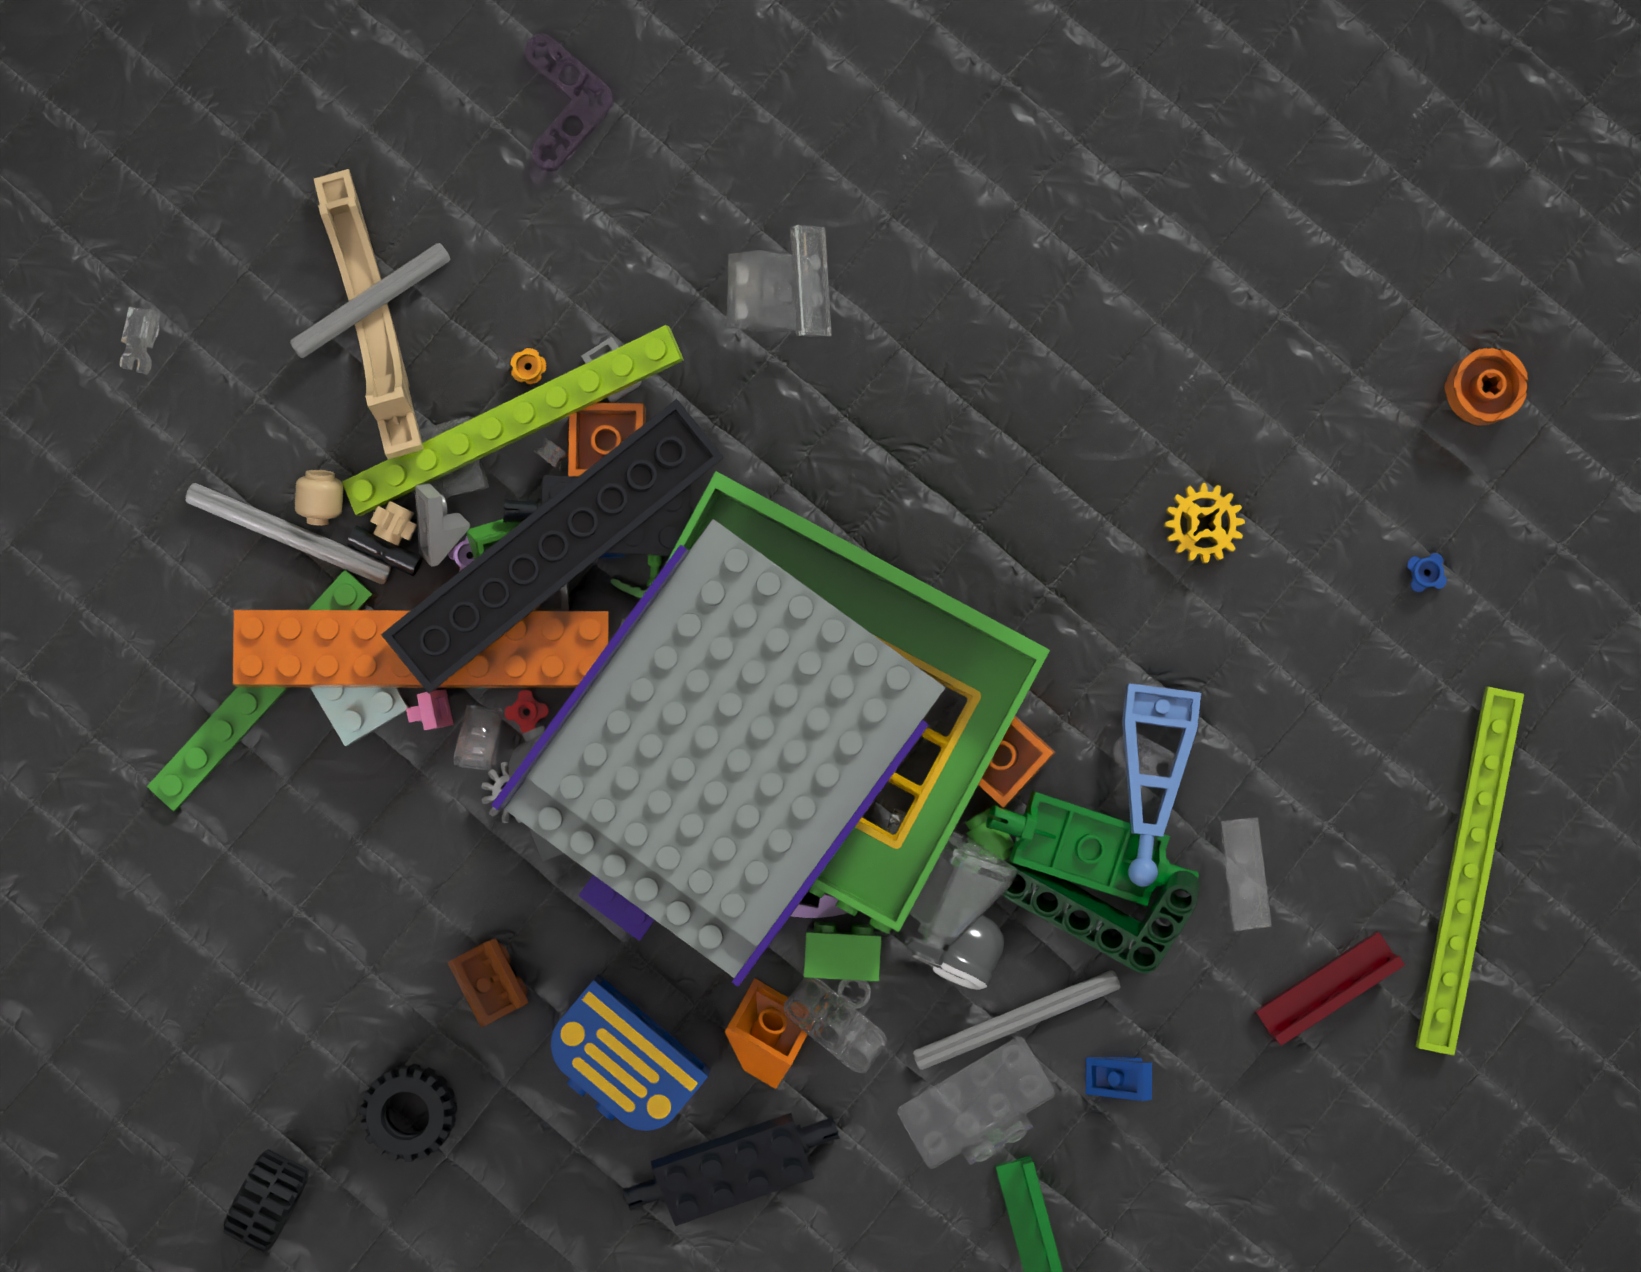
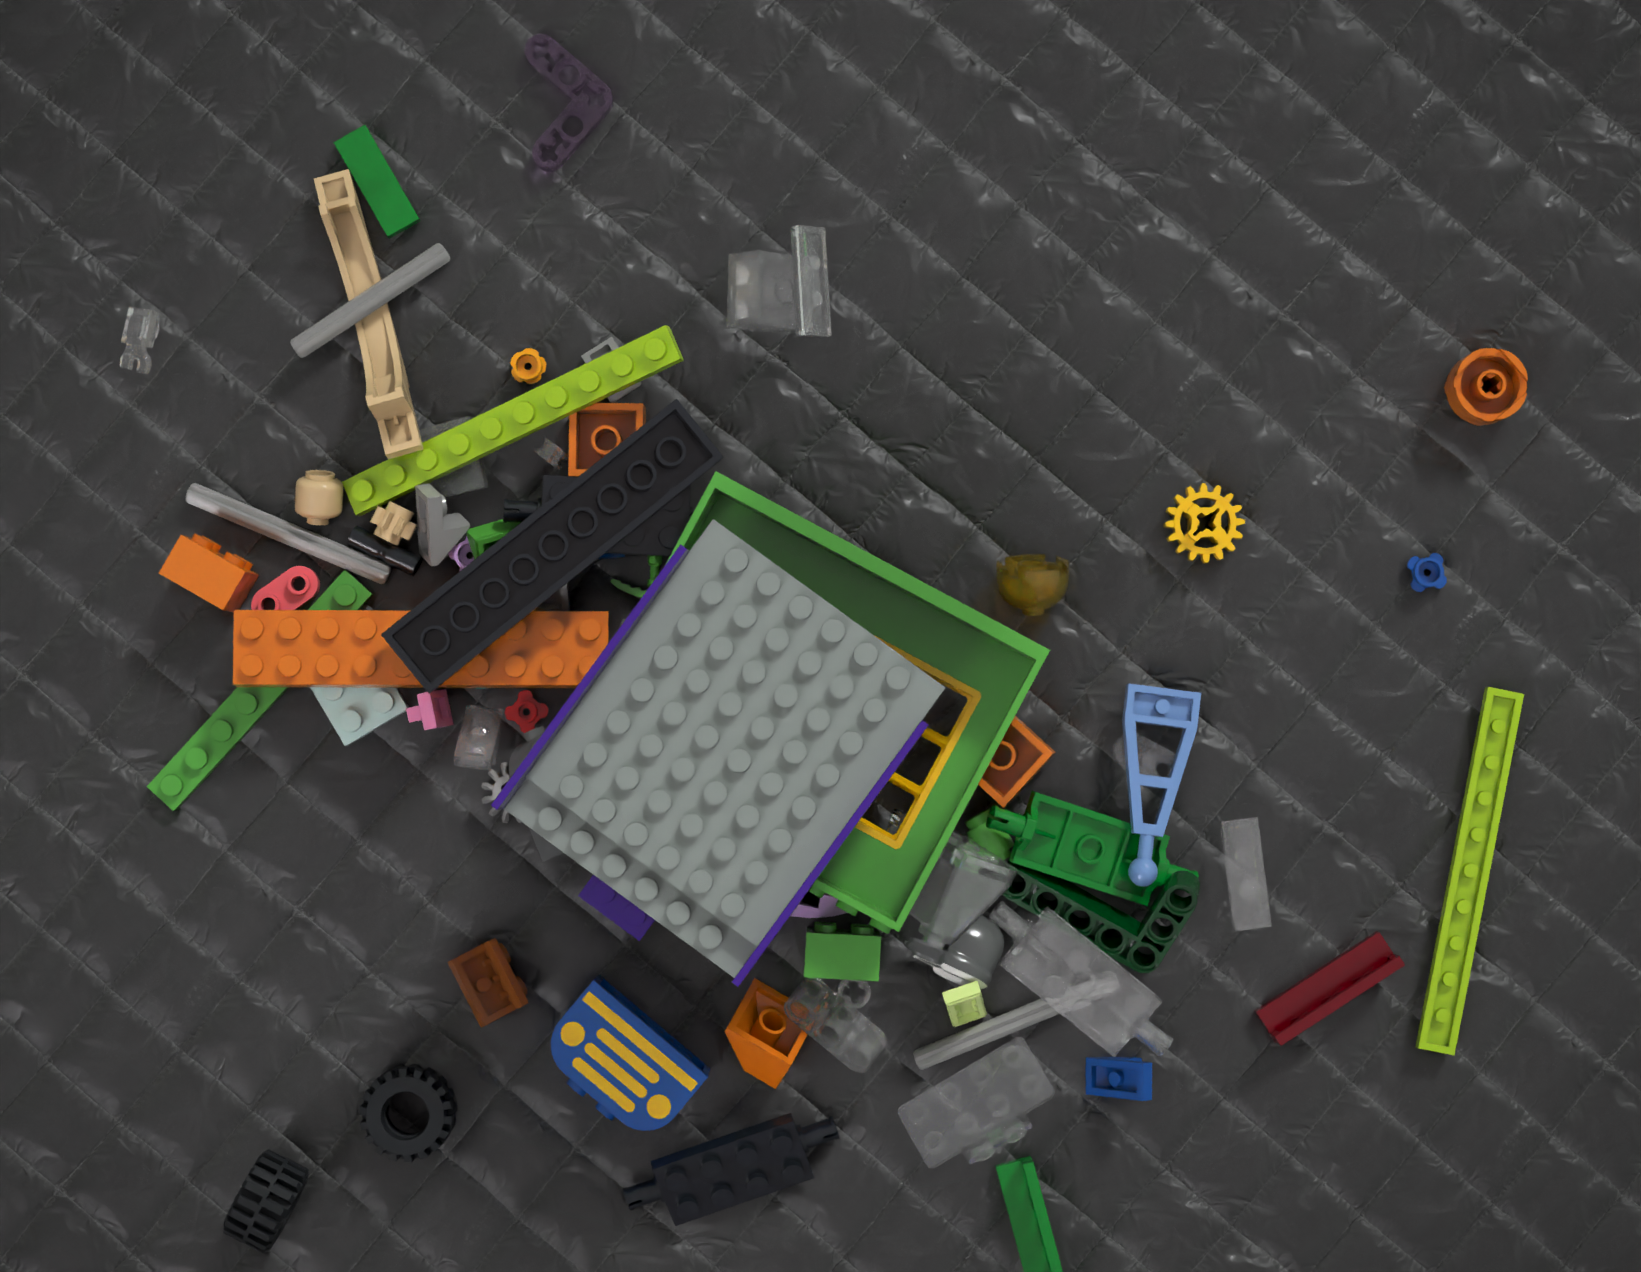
none -> orange brick [159,533,259,613]
none -> coral plate [251,566,320,610]
none -> green tile [333,125,421,239]
none -> yellowish green plate [942,981,987,1027]
none -> clear plate [988,900,1173,1057]
none -> clear yellow cylinder [996,554,1069,616]

